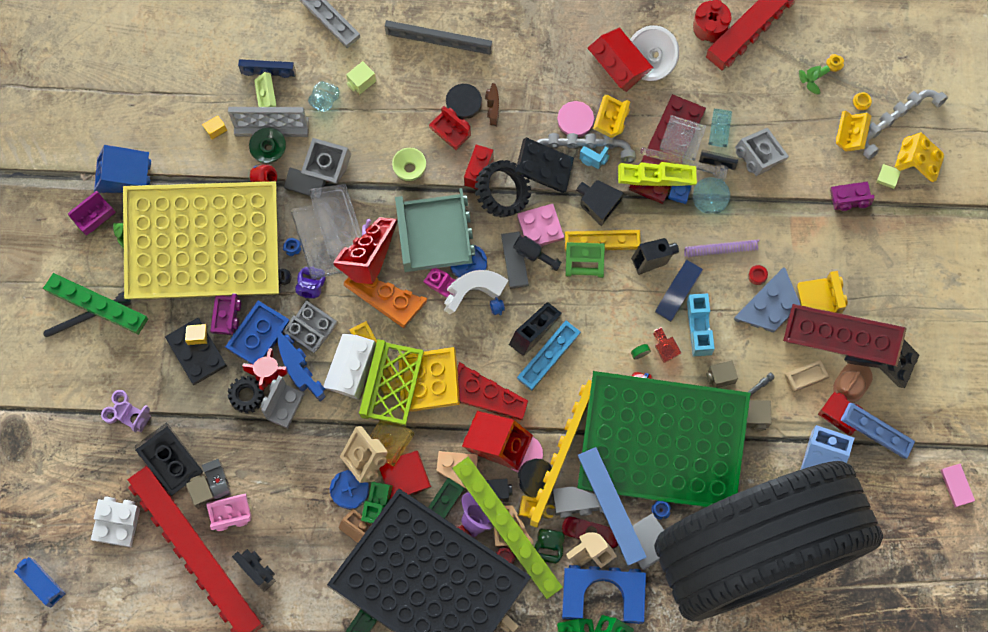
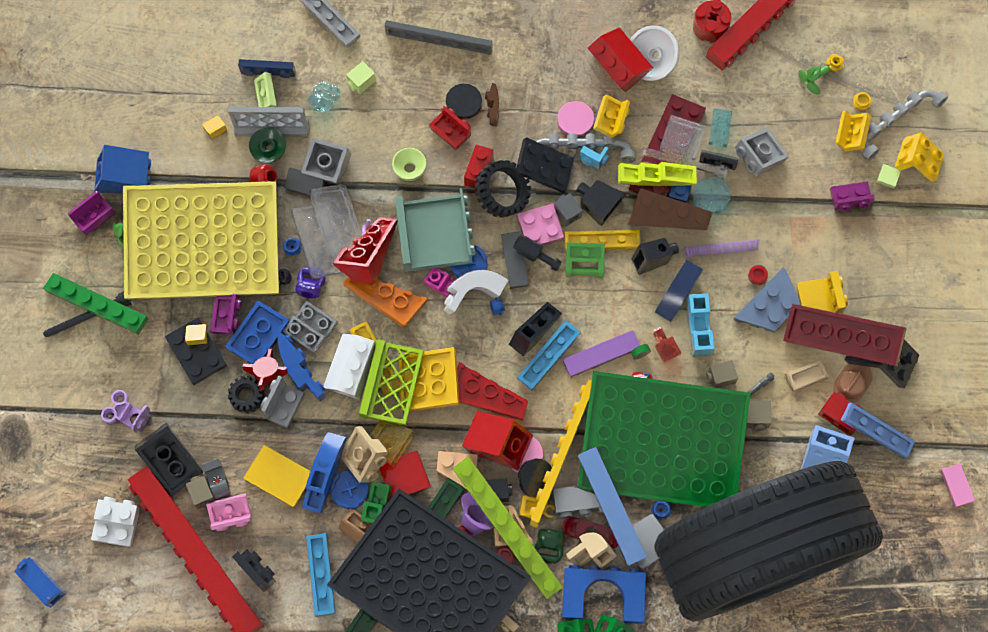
none -> yellow tile [243,445,310,508]
none -> blue slope [302,432,347,513]
none -> dark azure plate [306,533,336,617]
none -> dark grey brick [554,193,583,226]
none -> medium lavender tile [563,330,640,378]
none -> reddish brown wedge [628,188,713,231]

